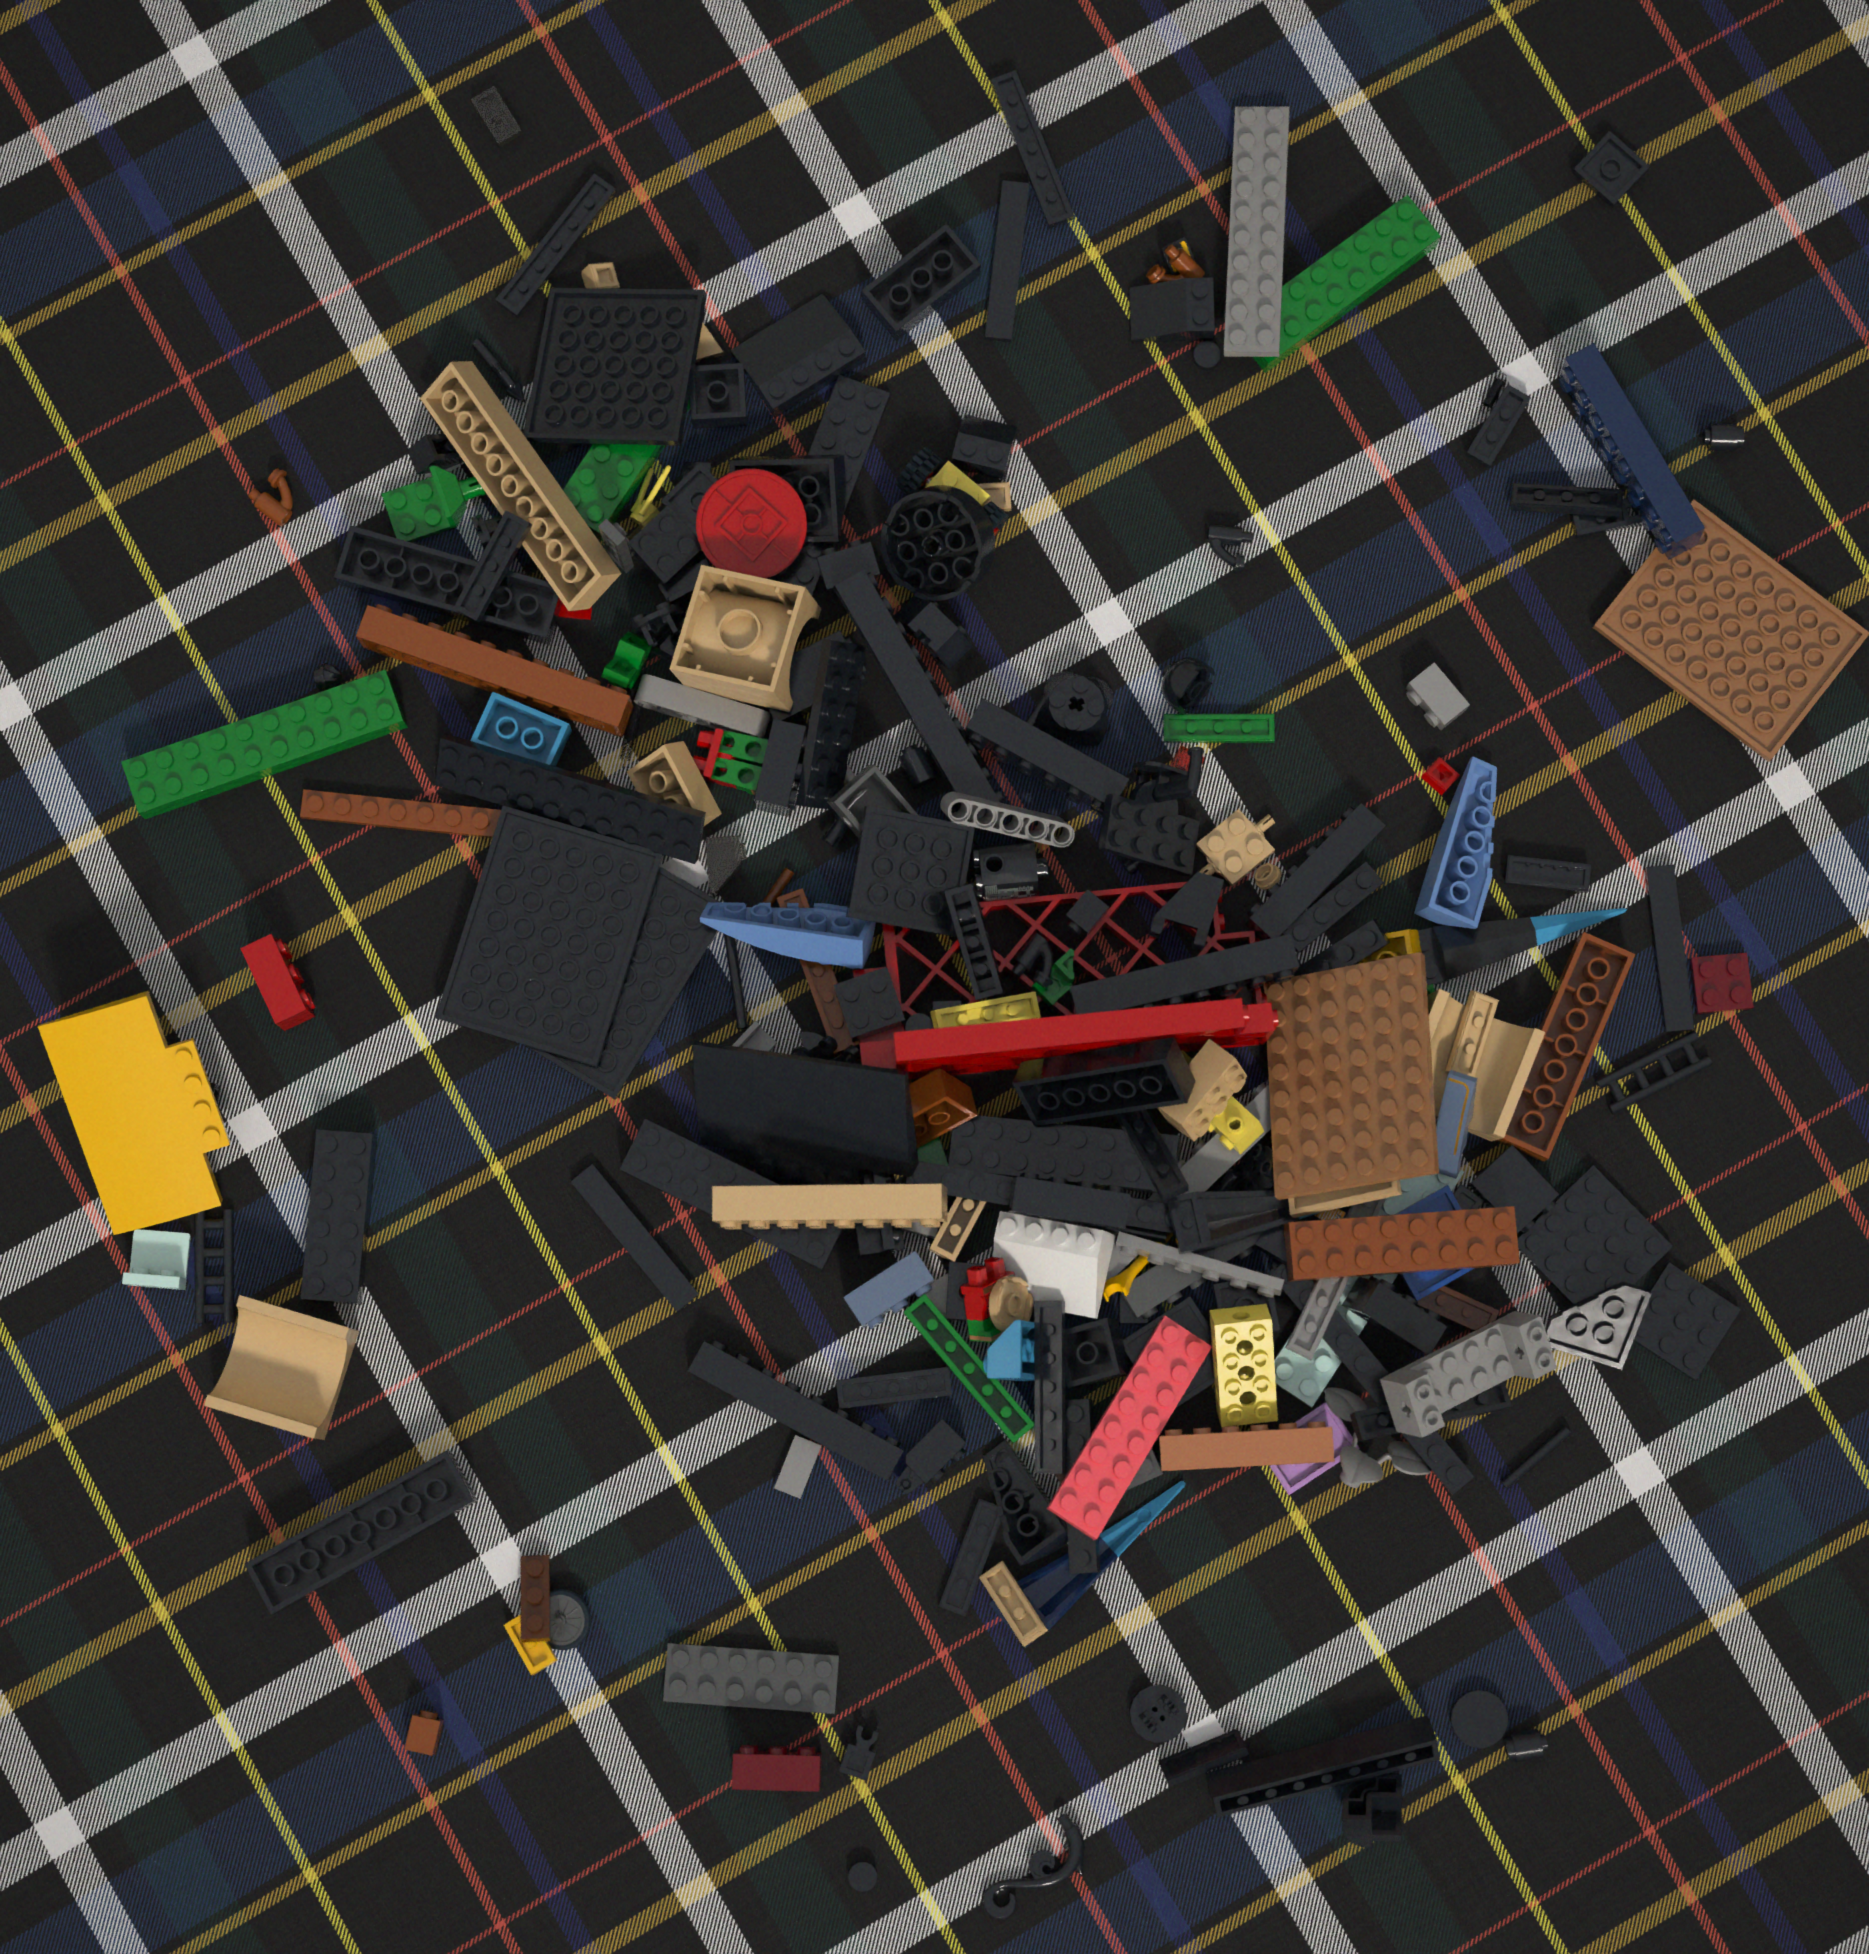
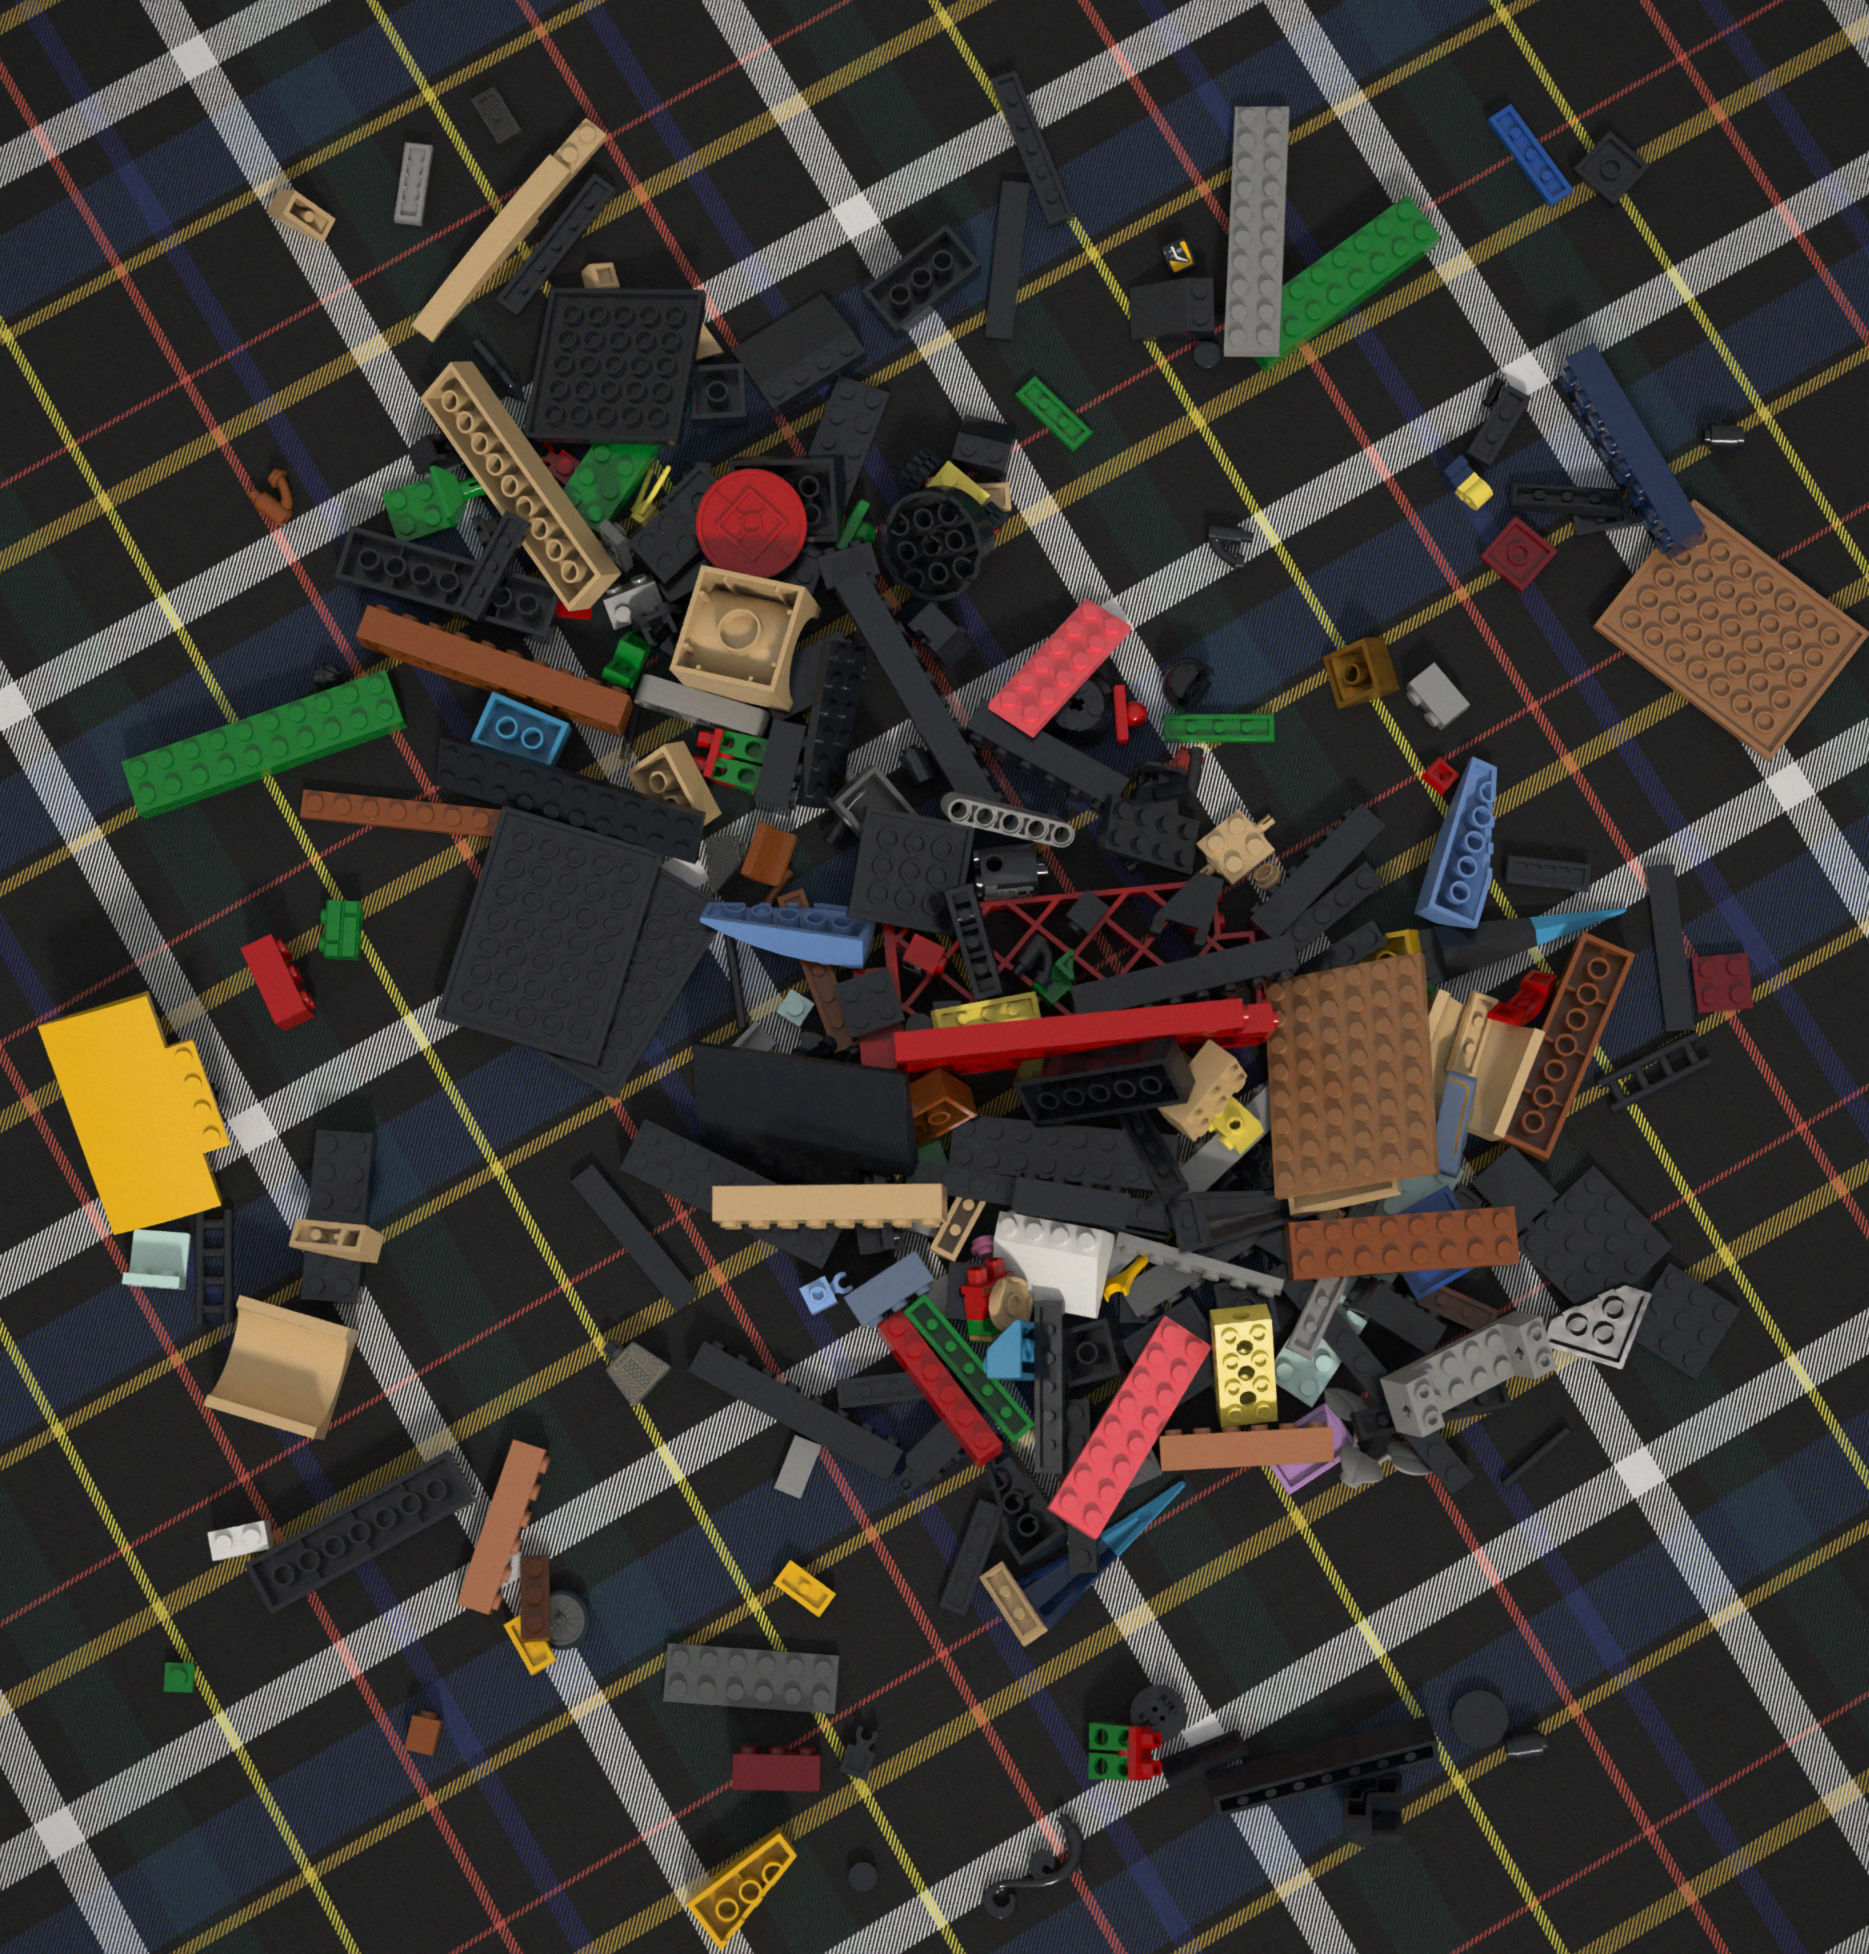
dark orange plant [1146,244,1205,284] -> none
none -> green plate [164,1662,196,1693]
none -> white brick [208,1520,275,1561]
none -> tan slope [266,189,335,243]
none -> tan slope [289,1219,384,1263]
none -> green brick [319,900,364,961]
none -> light grey plate [394,142,433,226]
none -> tan slope [412,118,607,343]
none -> nougat brick [456,1439,551,1615]
none -> red plate [538,442,581,486]
none -> light grey bracket [601,574,663,630]
none -> dark grey torso [602,1338,672,1407]
none -> yellow wedge [686,1826,797,1951]
none -> dark orange panel [740,821,798,888]
none -> yellow plate [773,1560,836,1617]
none -> light aqua plate [776,989,815,1028]
none -> light blue brick [799,1272,853,1315]
none -> green tile [833,499,876,551]
none -> red brick [878,1309,1002,1469]
none -> red brick [902,933,948,981]
none -> bright pink plate [971,1235,994,1259]
none -> coral plate [988,598,1131,738]
none -> green tile [1015,376,1093,453]
none -> hips [1089,1722,1162,1781]
none -> red tile [1112,685,1148,745]
none -> pearl gold slope [1322,637,1399,709]
none -> leg [1440,454,1493,510]
none -> dark red plate [1479,516,1558,594]
none -> blue plate [1487,104,1573,208]
none -> red slope [1487,969,1558,1026]

